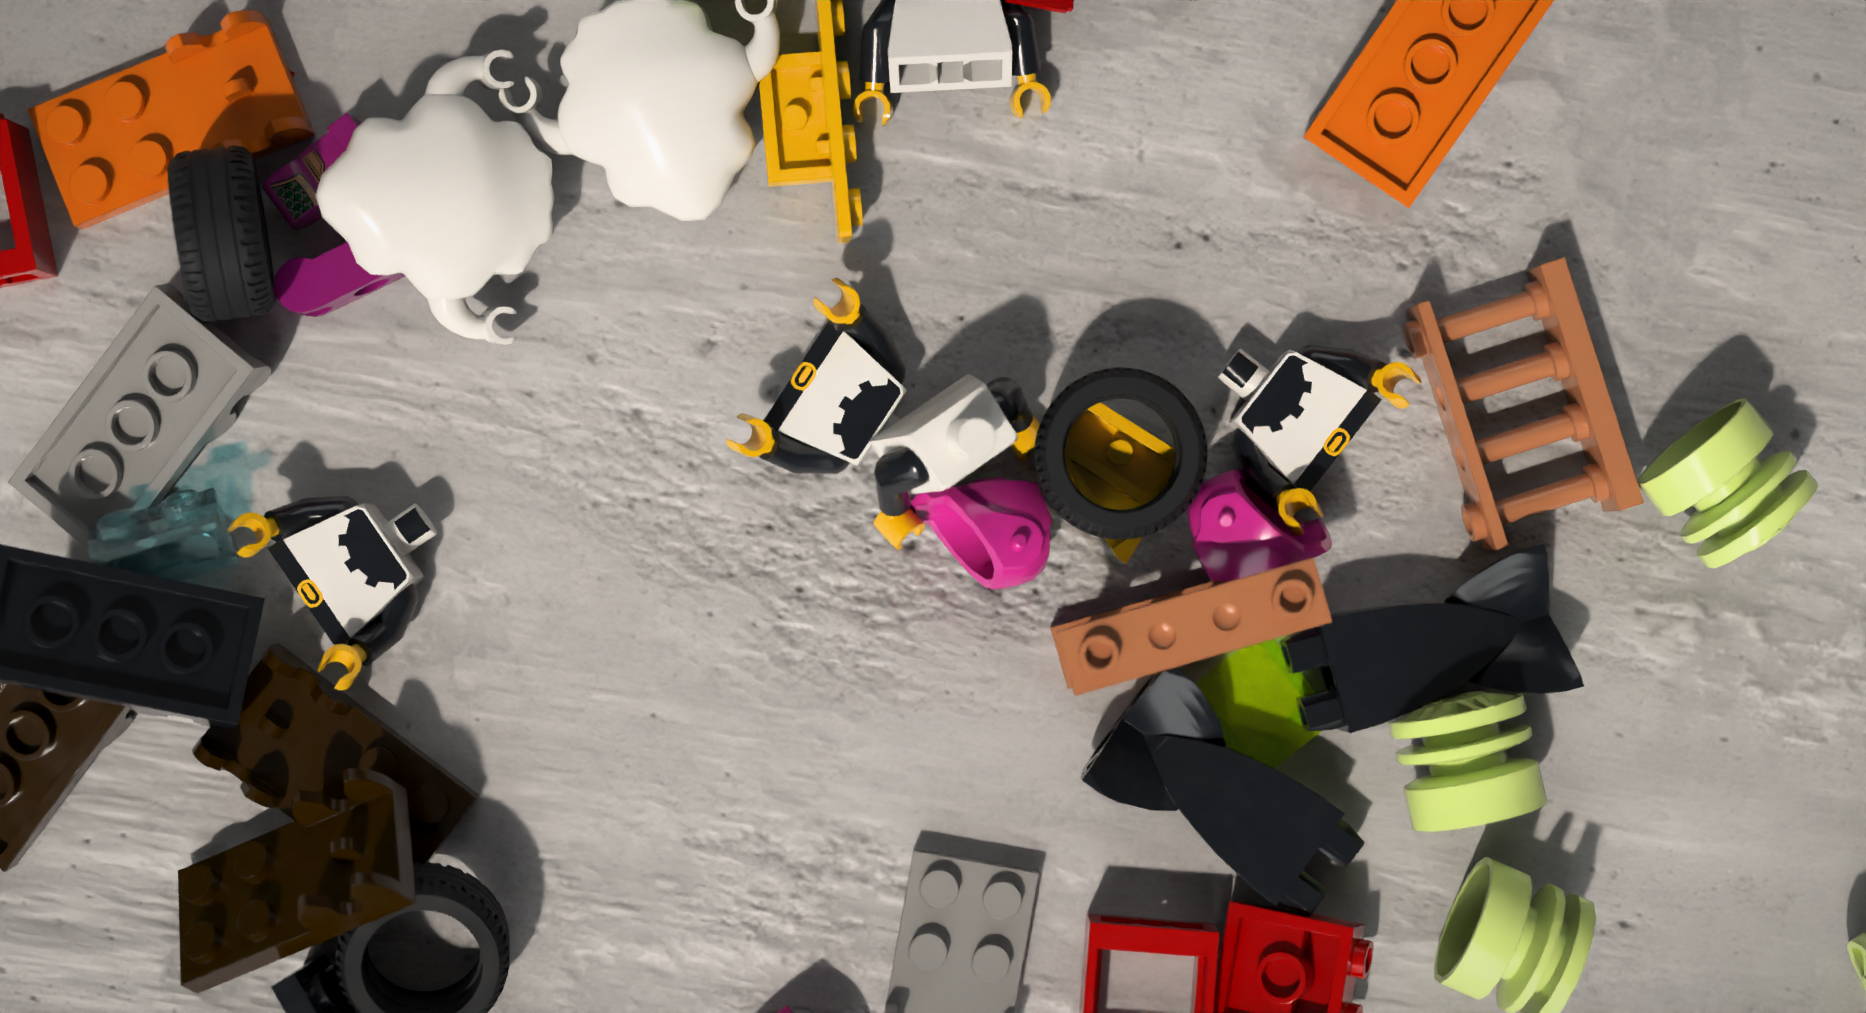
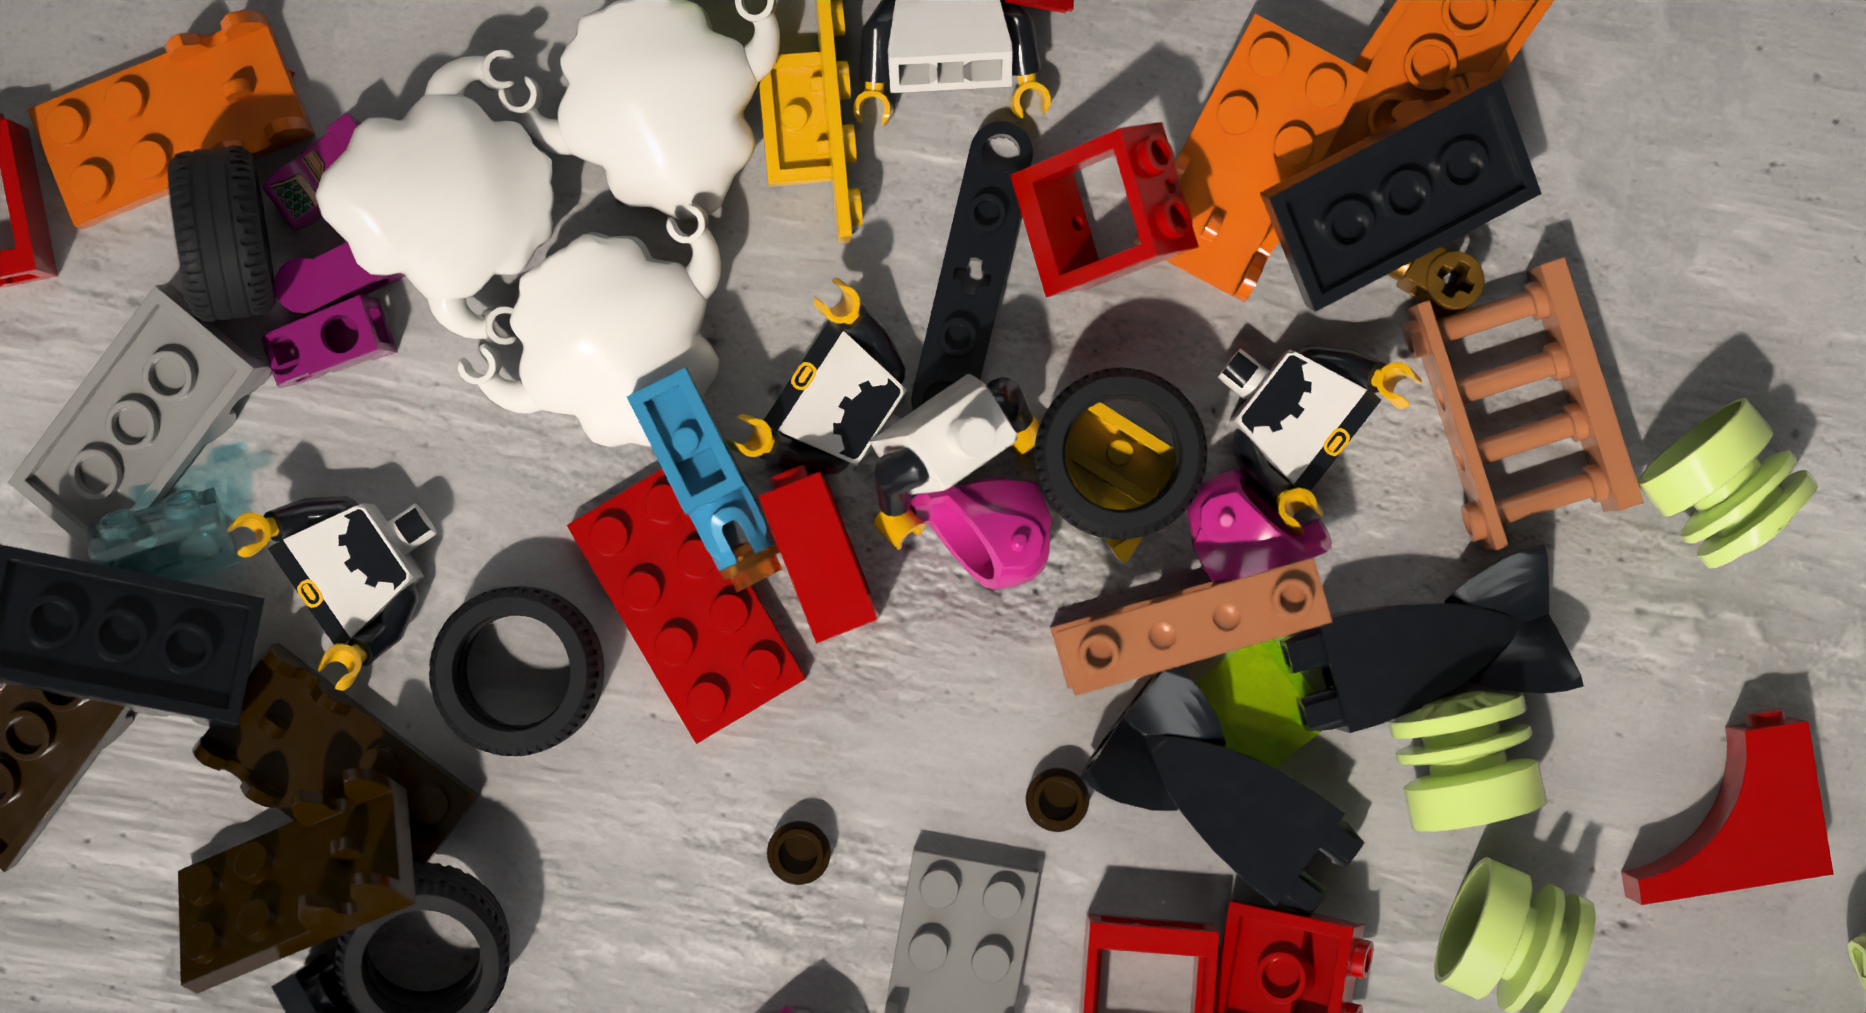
none -> magenta leg [261,295,397,388]
none -> black tyre [429,586,605,757]
none -> white piece [458,203,721,448]
none -> red plate [566,469,807,744]
none -> dark azure plate [626,367,783,592]
none -> red window [758,465,880,644]
none -> dark brown plate [767,820,831,885]
none -> black piece [911,121,1033,411]
none -> red window [1010,122,1199,298]
none -> dark brown plate [1025,767,1089,832]
none -> orange hinge [1132,14,1369,303]
none -> black hinge [1260,72,1542,312]
none -> pearl gold connector [1387,247,1485,318]
none -> red arch [1621,708,1834,905]

